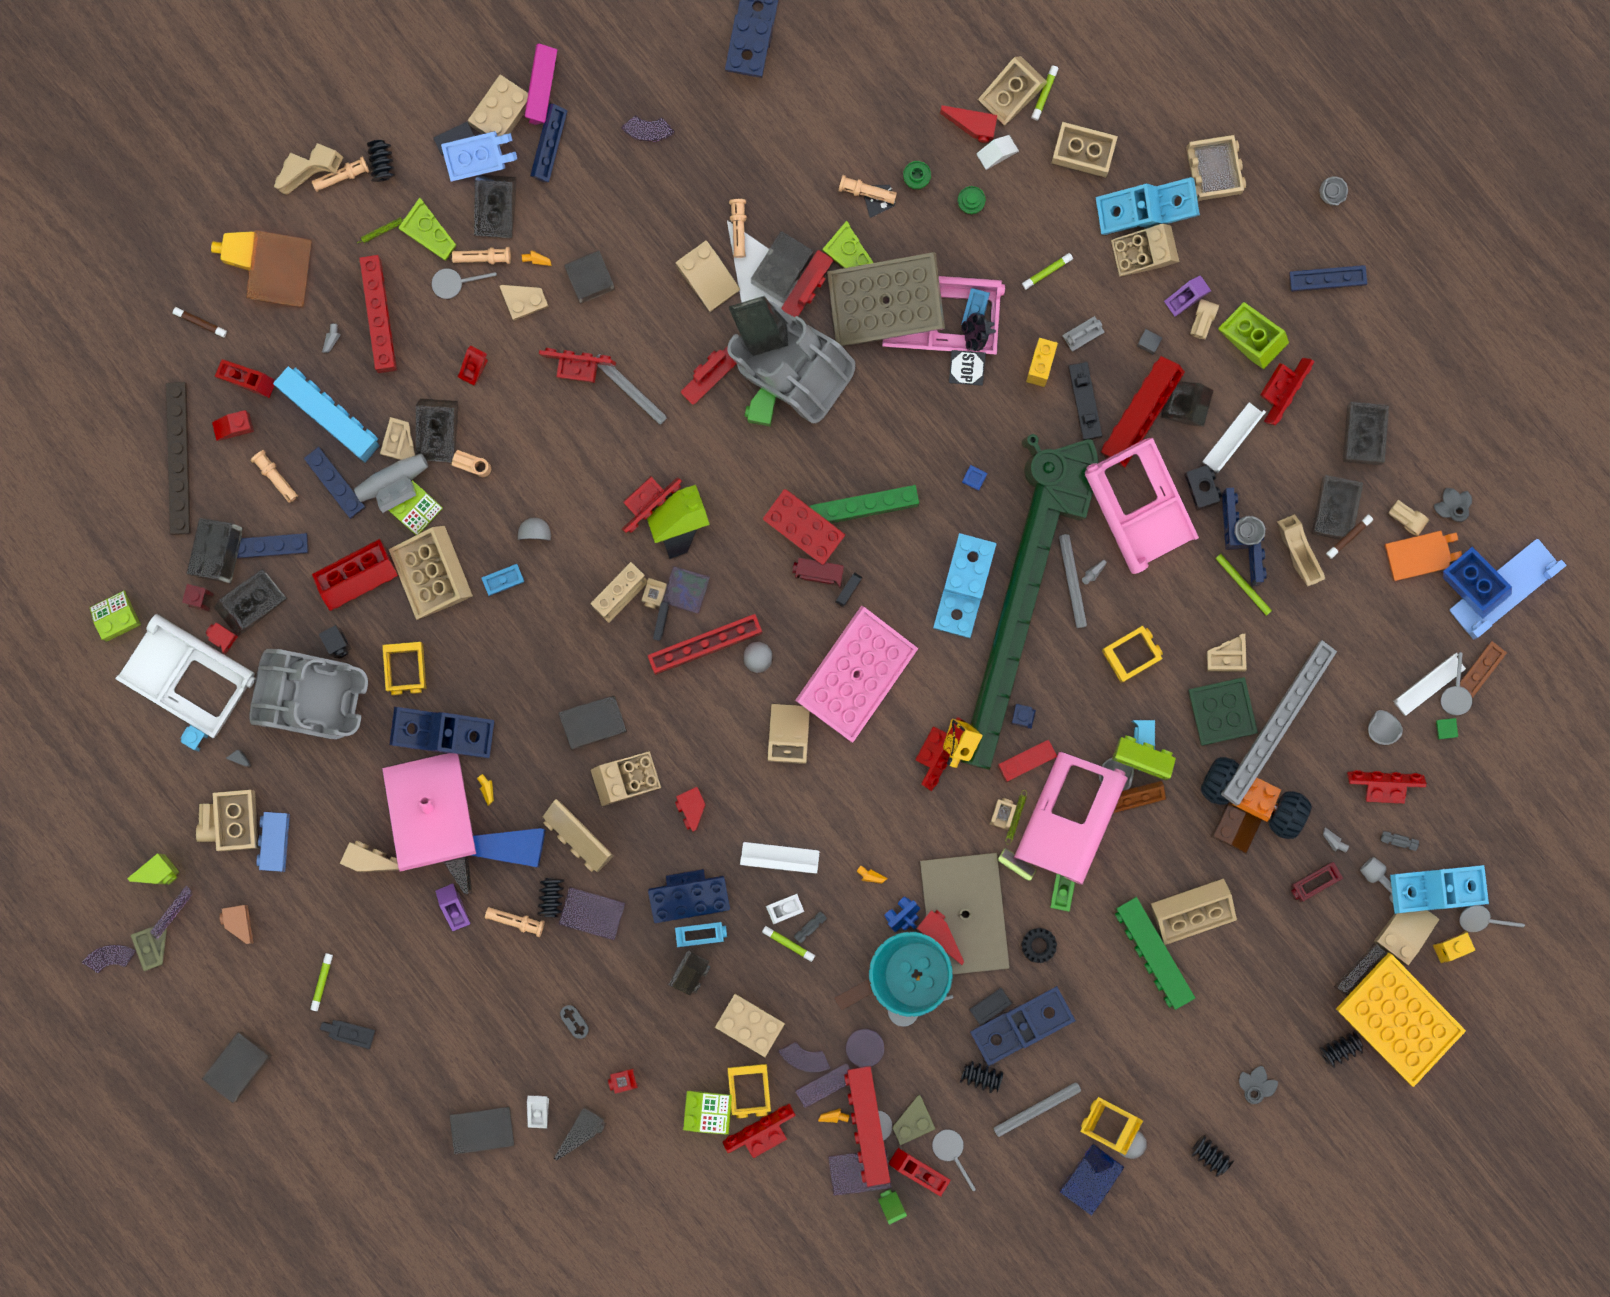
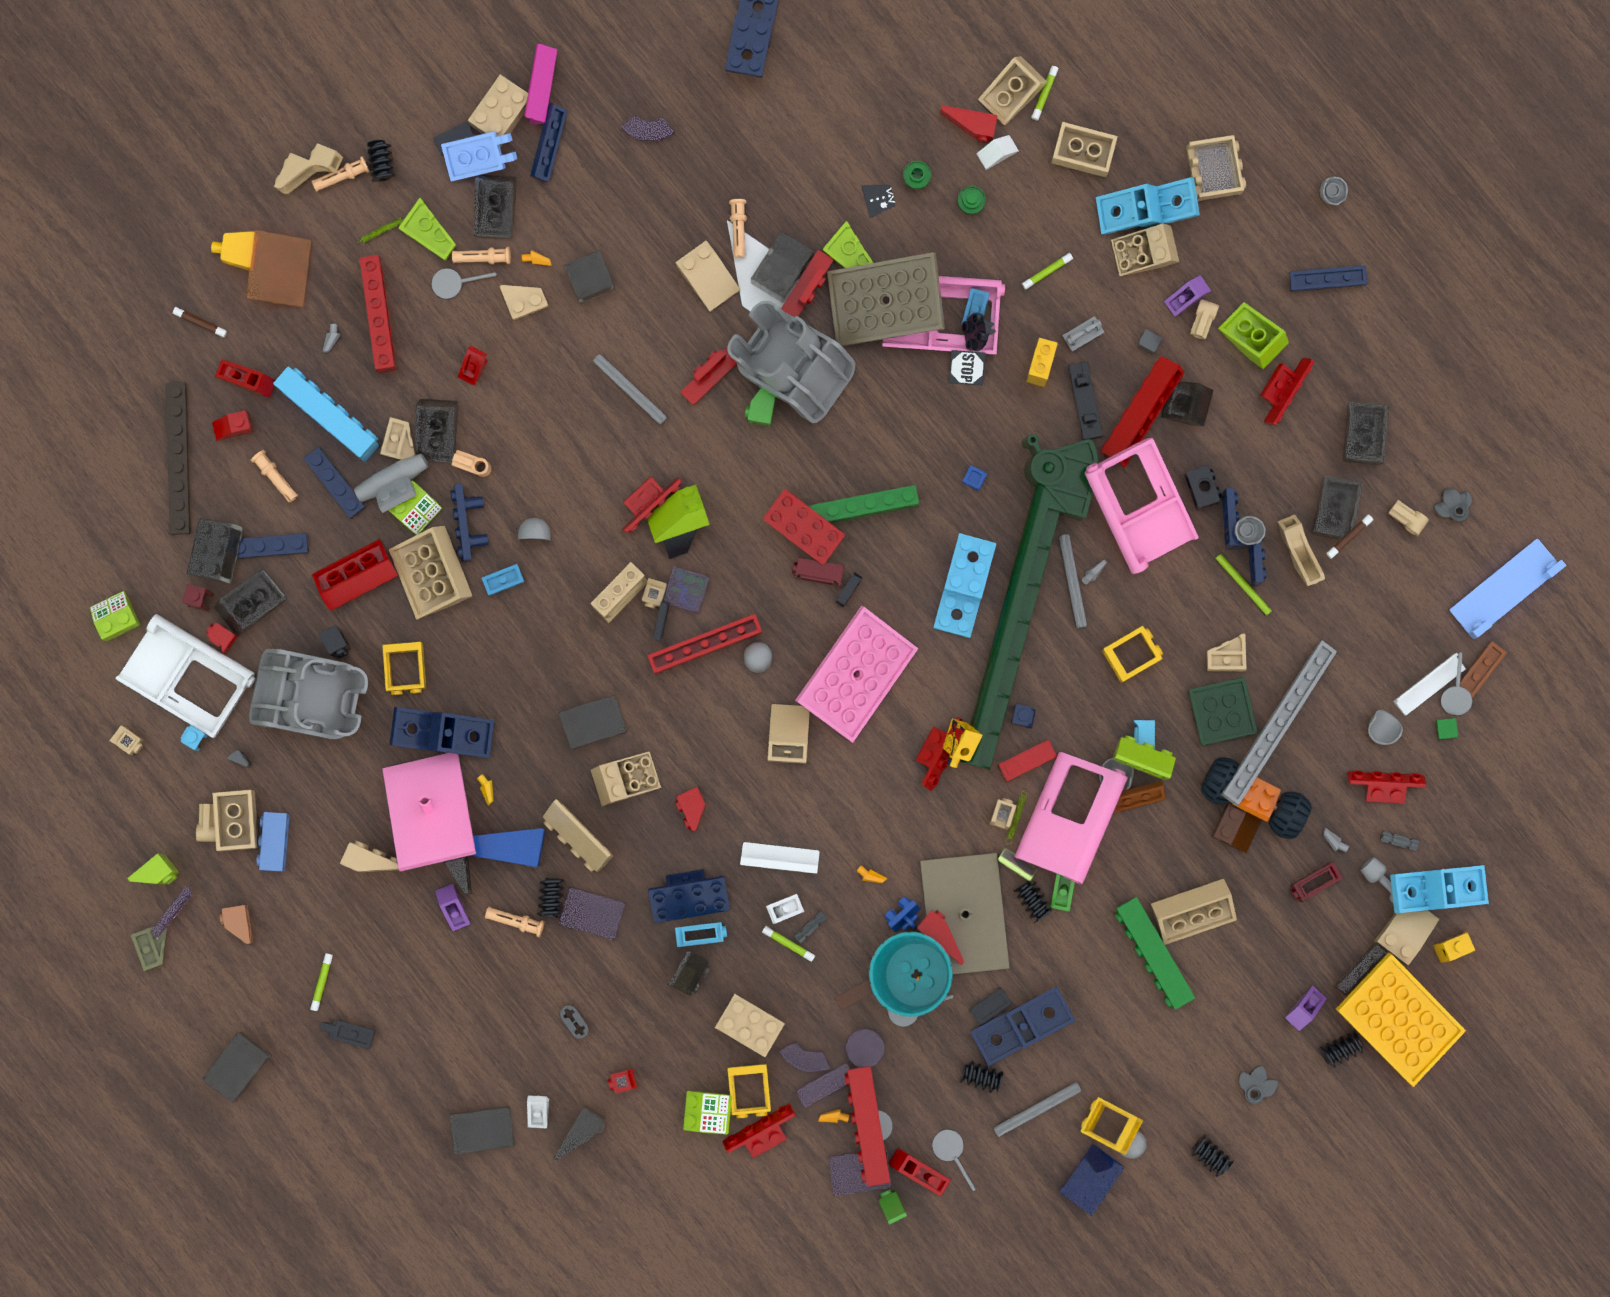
clear purple tile [82,945,136,973] -> none
red bracket [539,348,616,383] -> none
clear smoke slope [729,296,788,356] -> none
light nougat pin [838,175,897,204] -> none
olive wing [892,1095,935,1145] -> none
black tyre [1021,928,1057,963] -> none
white panel [1202,402,1266,474] -> none
orange tile [1385,531,1462,582] -> none
blue brick [1443,547,1512,619] -> none
light grey piece [1459,905,1525,932] -> none
none -> tan window [110,725,144,755]
none -> dark blue plate [450,484,488,562]
none -> black piece [1013,881,1053,924]
none -> medium lavender slope [1285,986,1327,1031]

